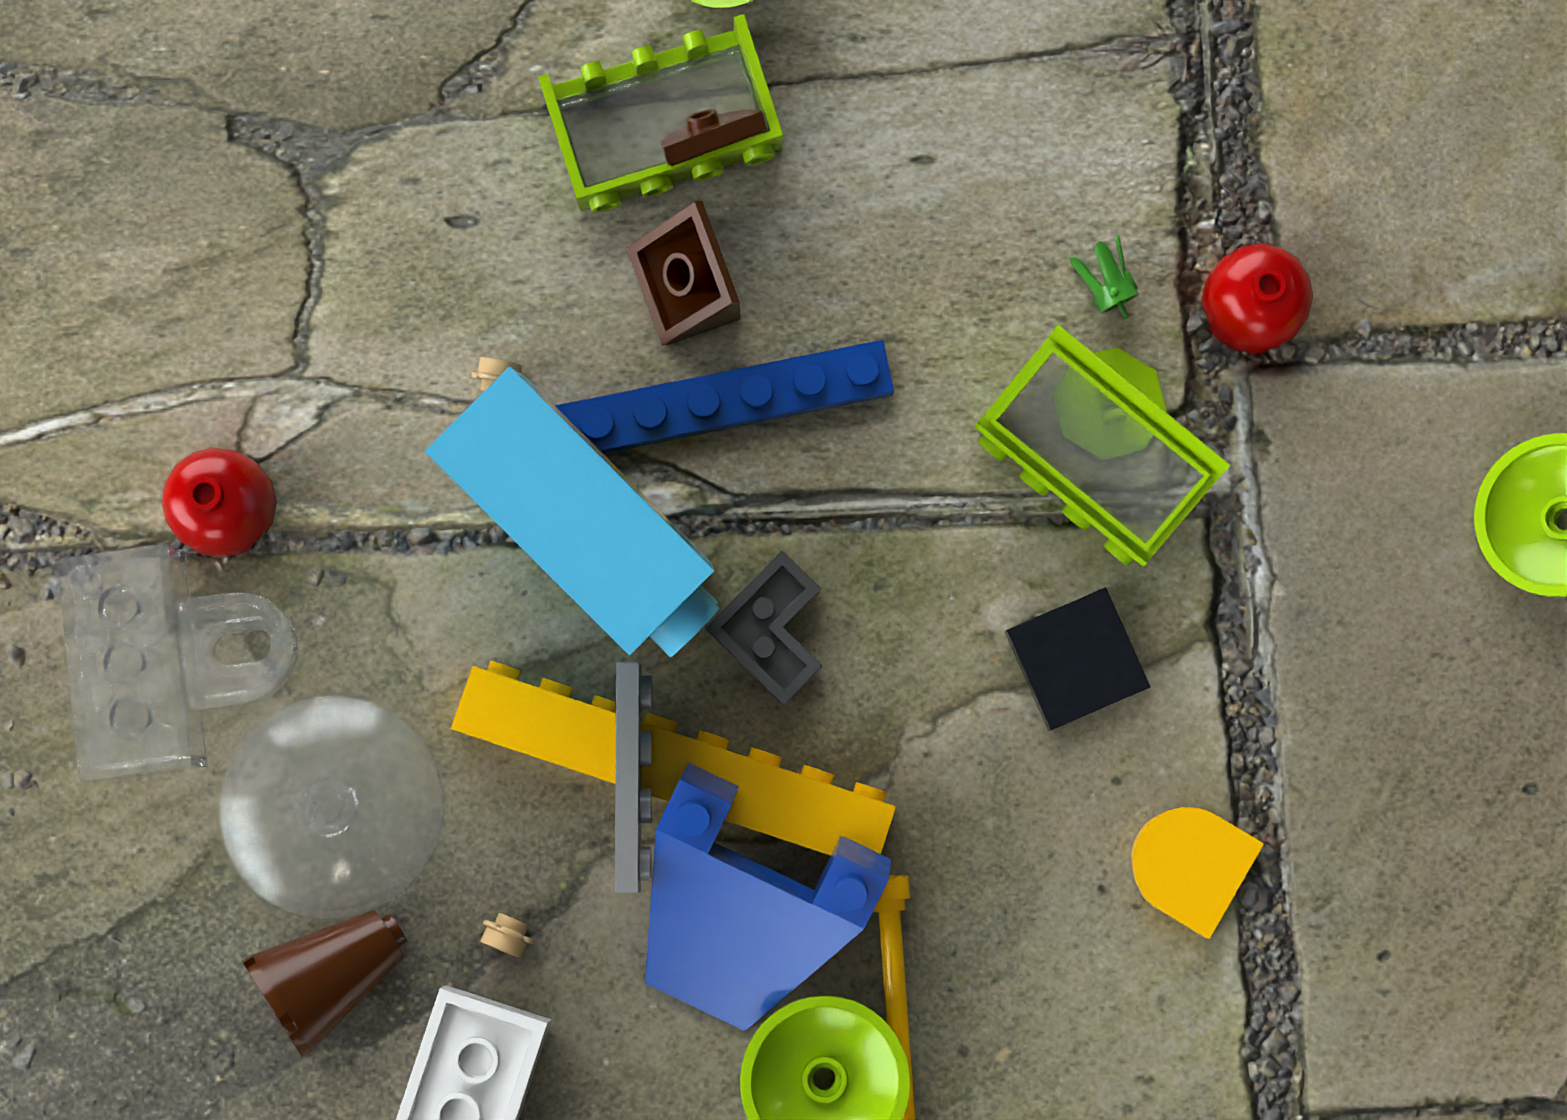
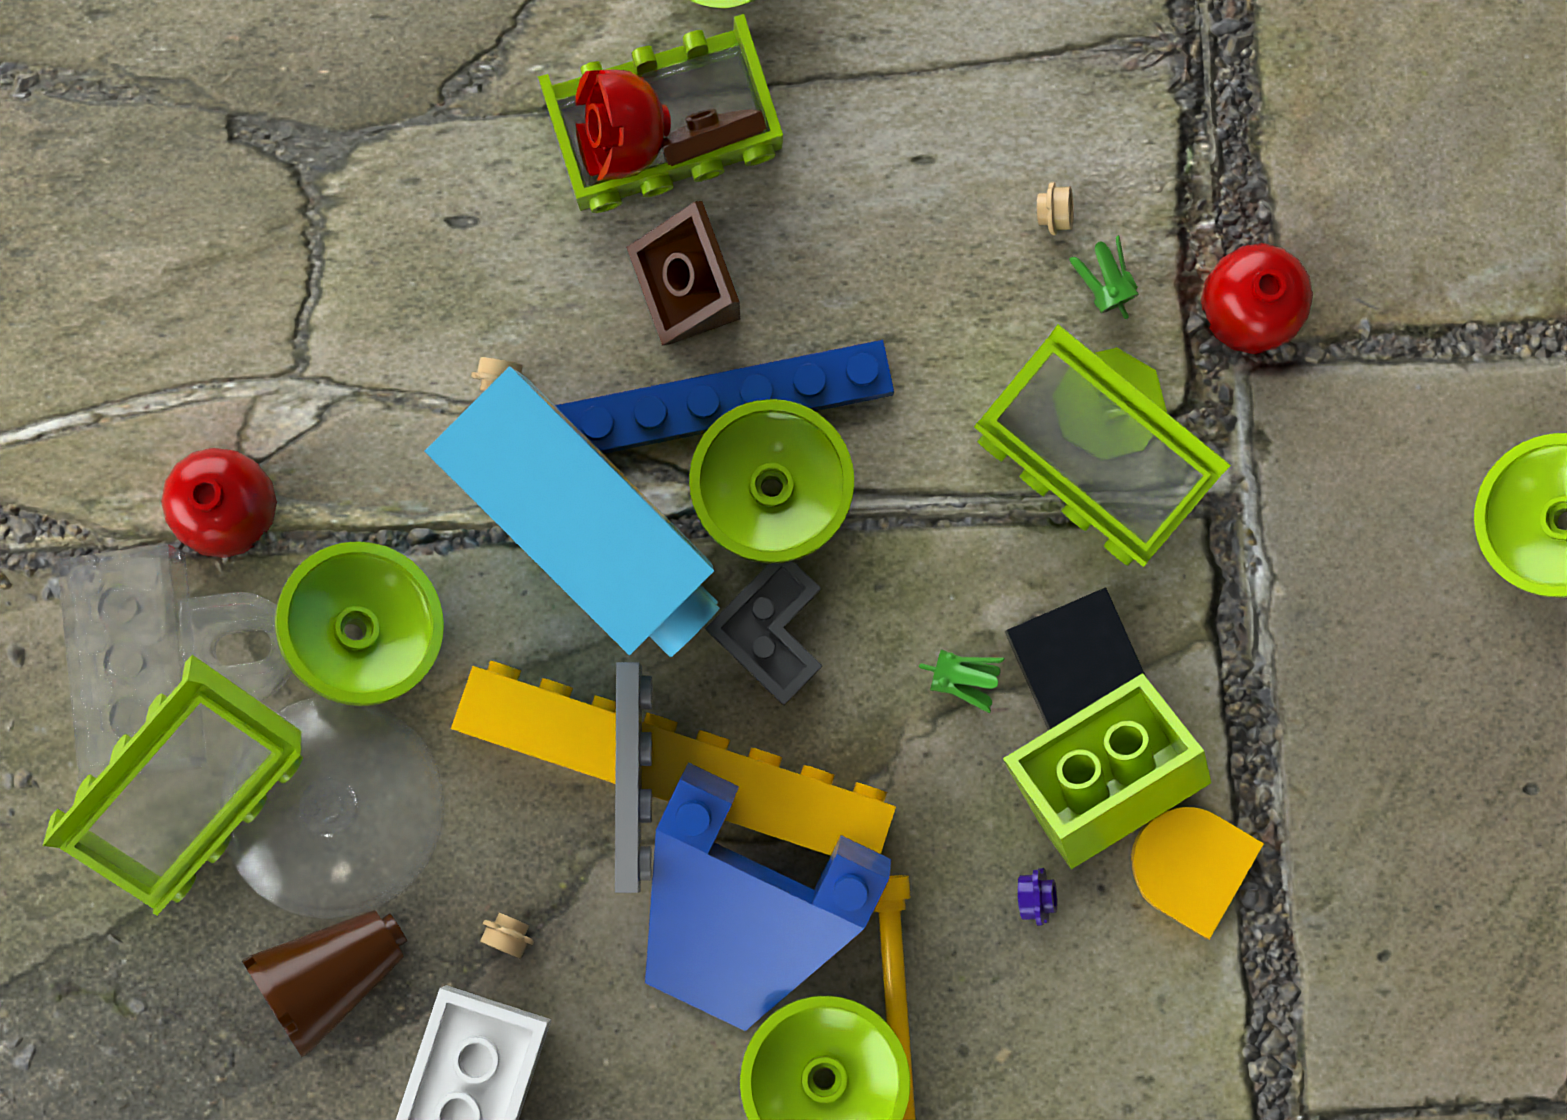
none -> window [43,655,303,916]
none -> lime dish [275,542,444,706]
none -> red cylinder [575,69,671,180]
none -> lime dish [689,399,854,563]
none -> bright green piece [919,649,1005,713]
none -> lime slope [1003,673,1212,870]
none -> dark purple plate [1018,868,1058,926]
none -> tan plate [1037,182,1074,235]

